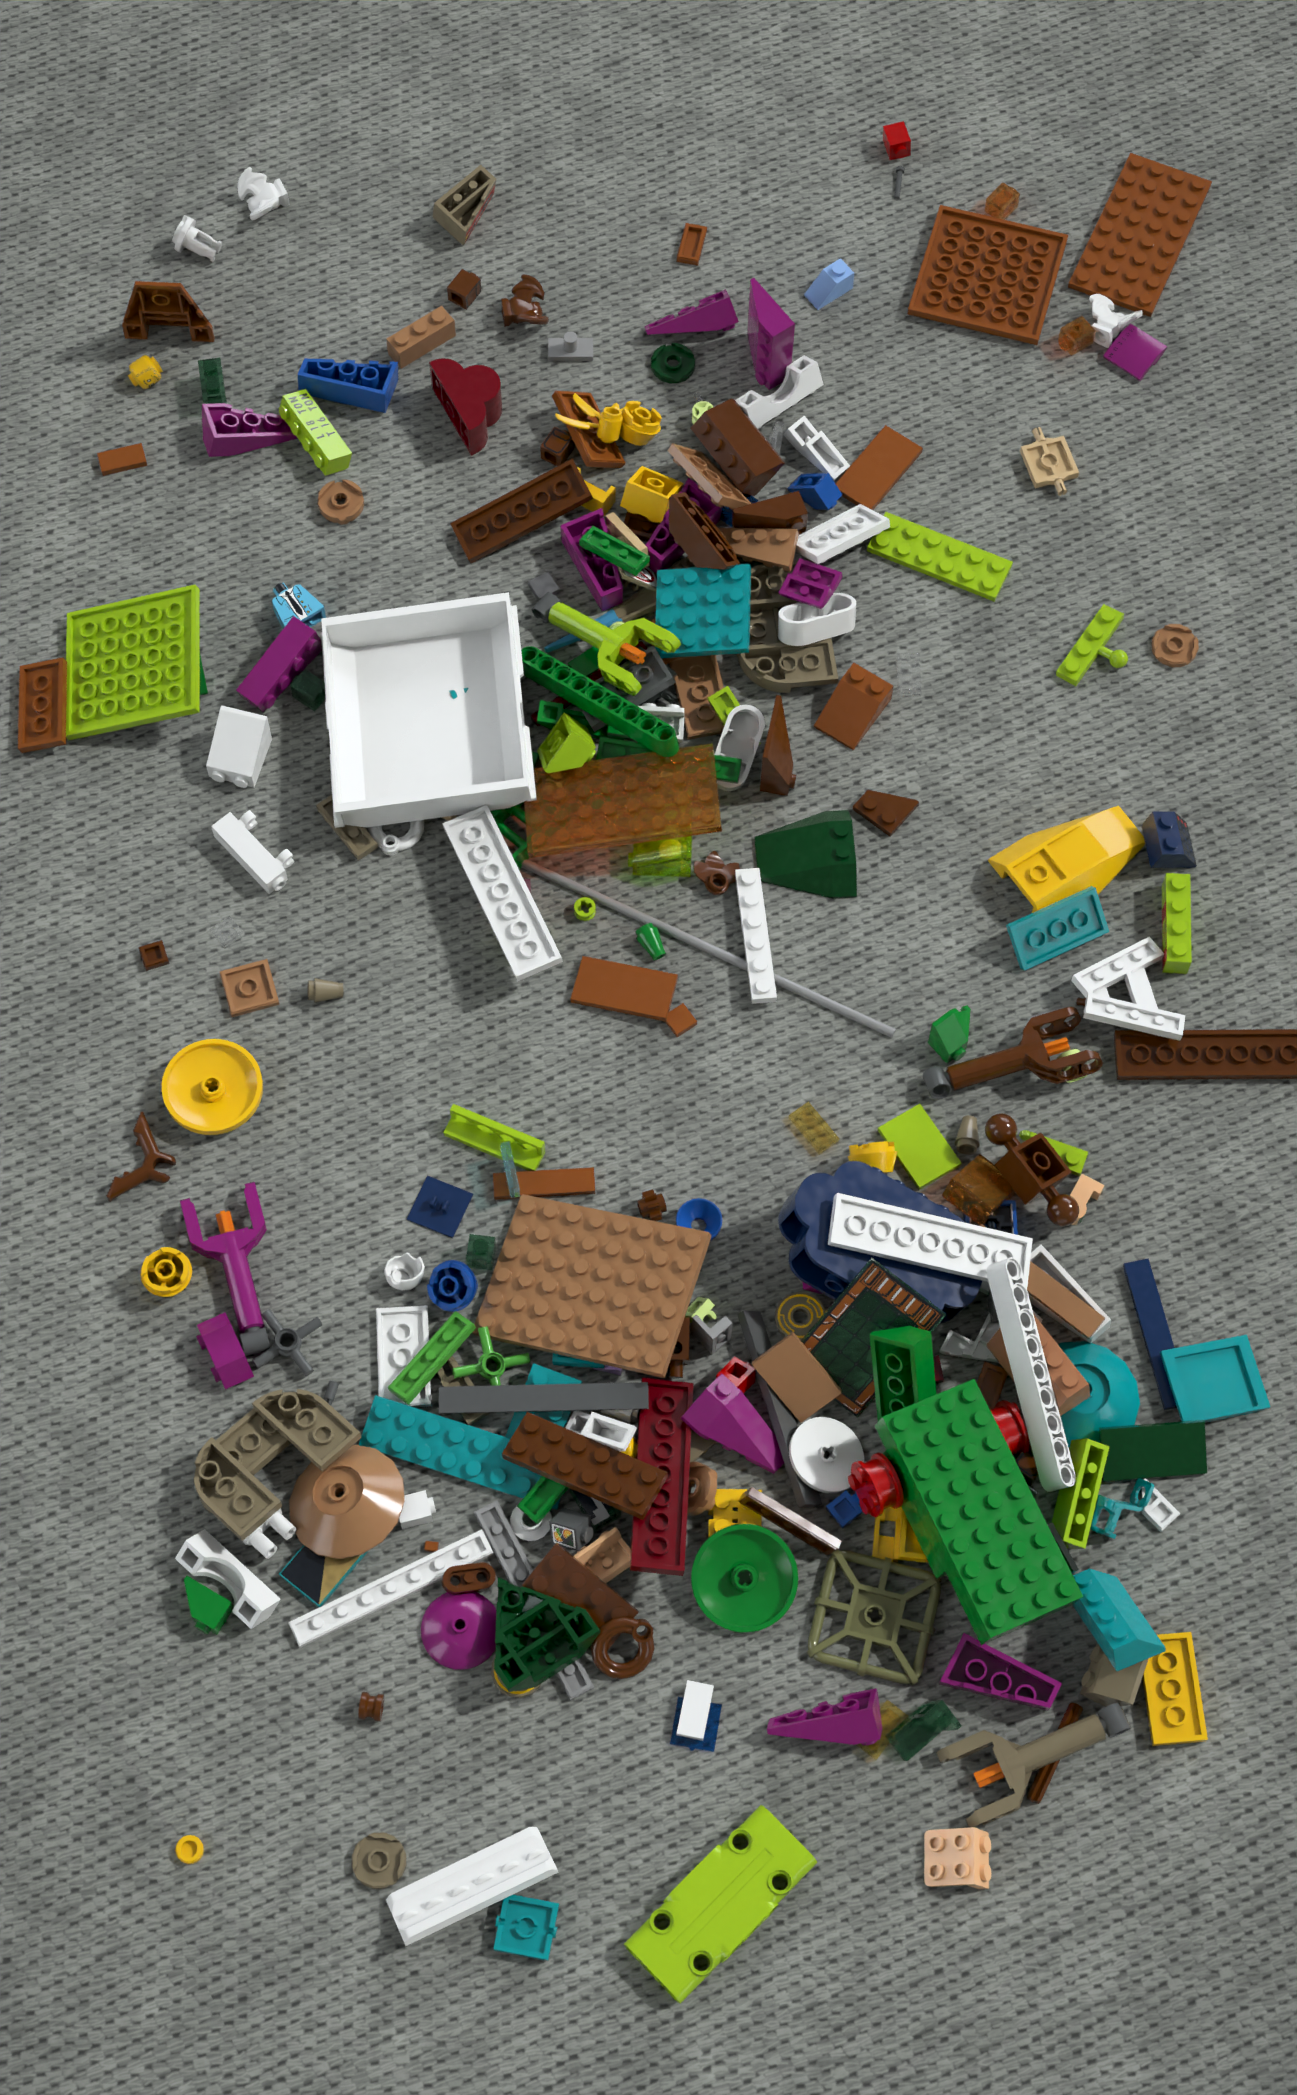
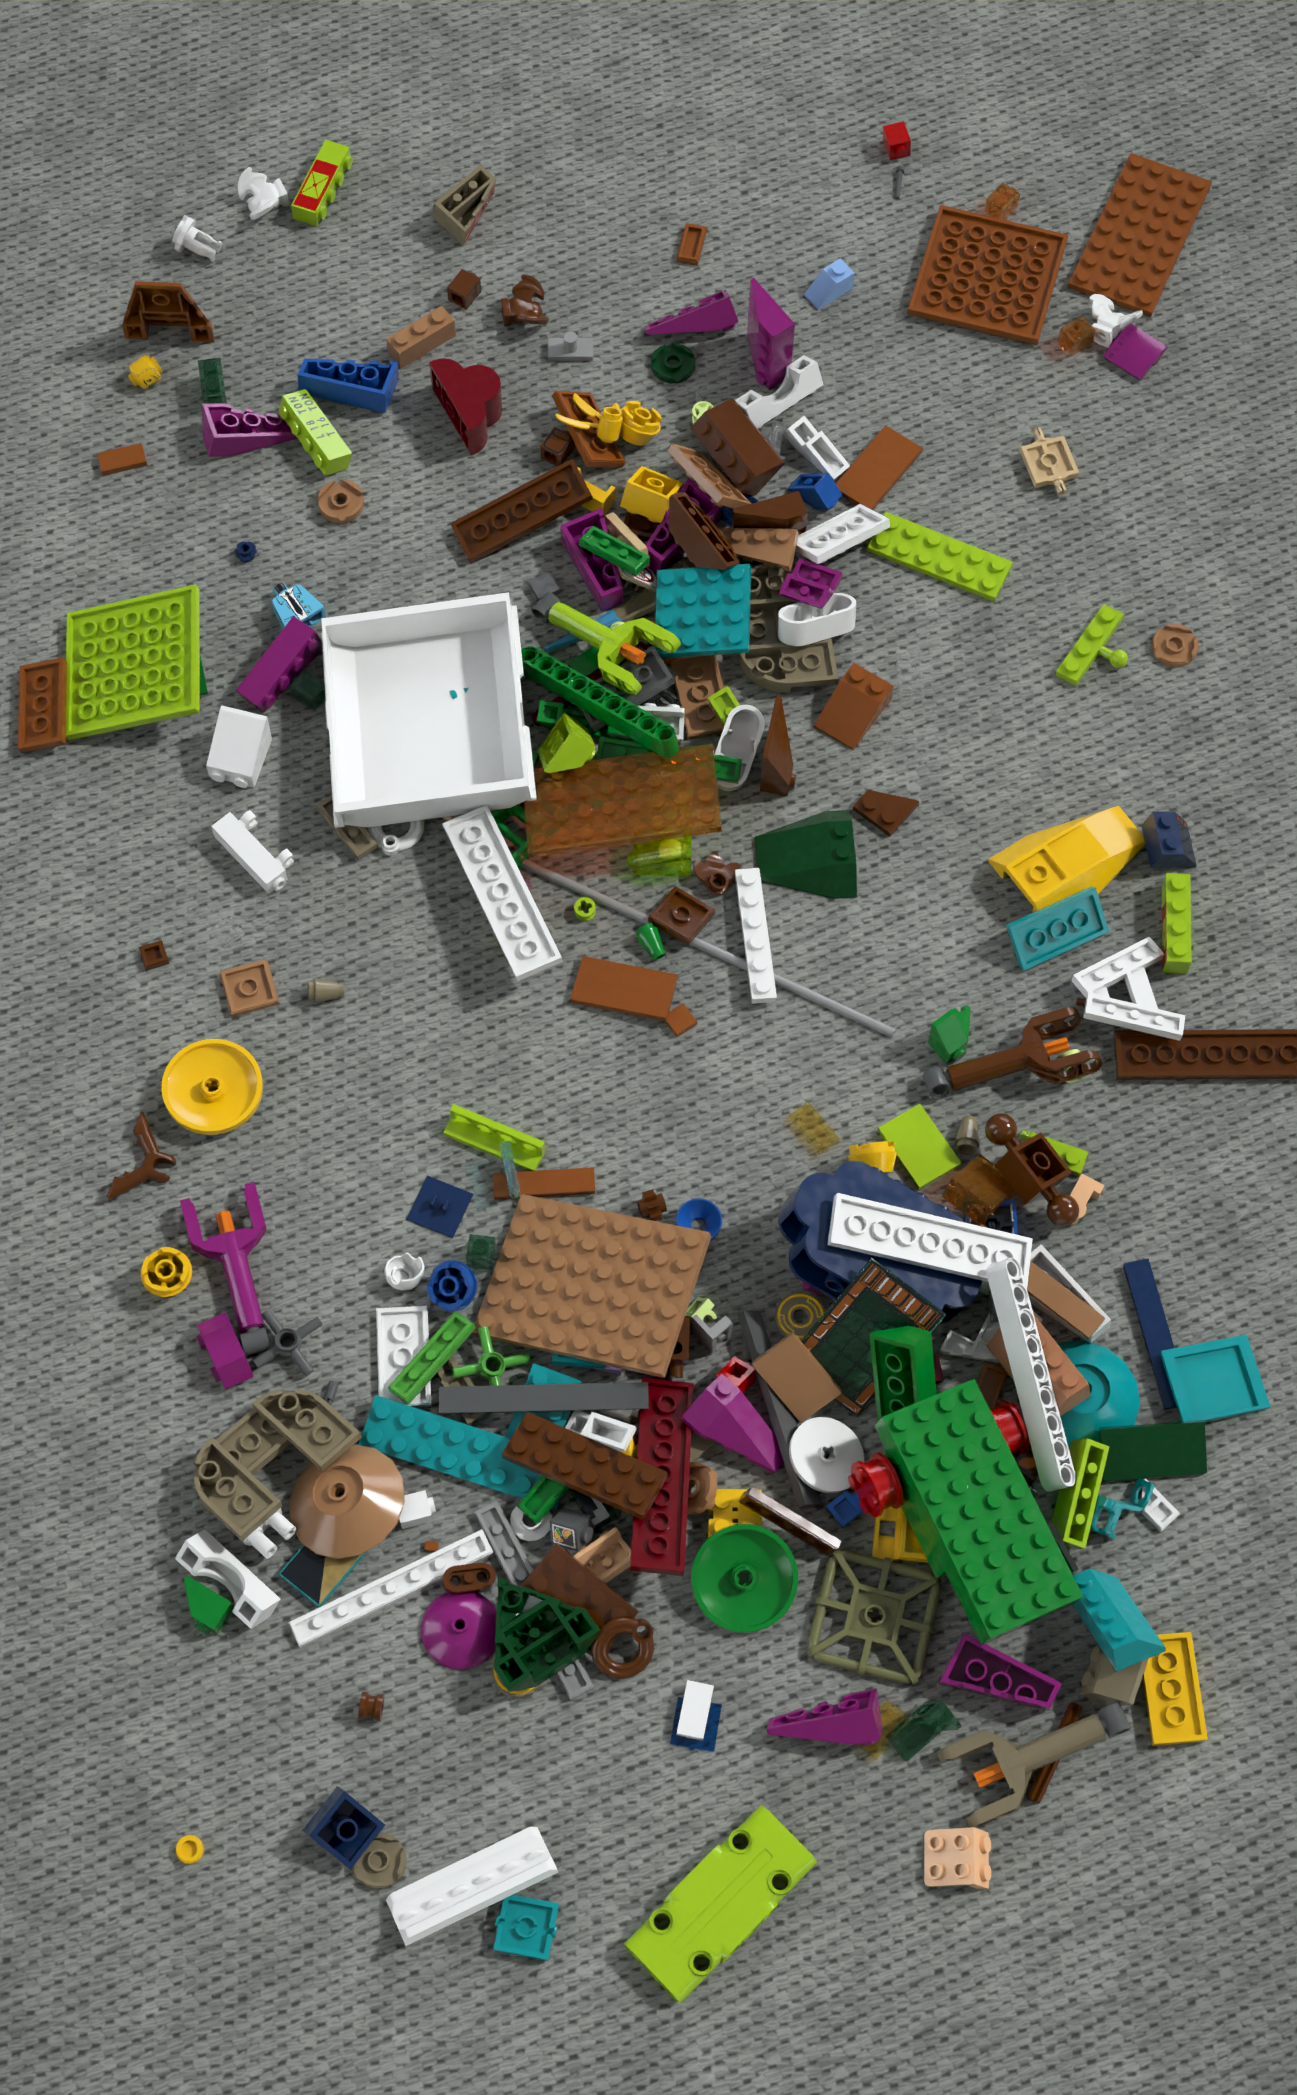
none -> dark blue plate [234,541,257,562]
none -> lime brick [291,139,353,226]
none -> dark blue slope [302,1786,385,1870]
none -> reddish brown tile [648,886,715,946]

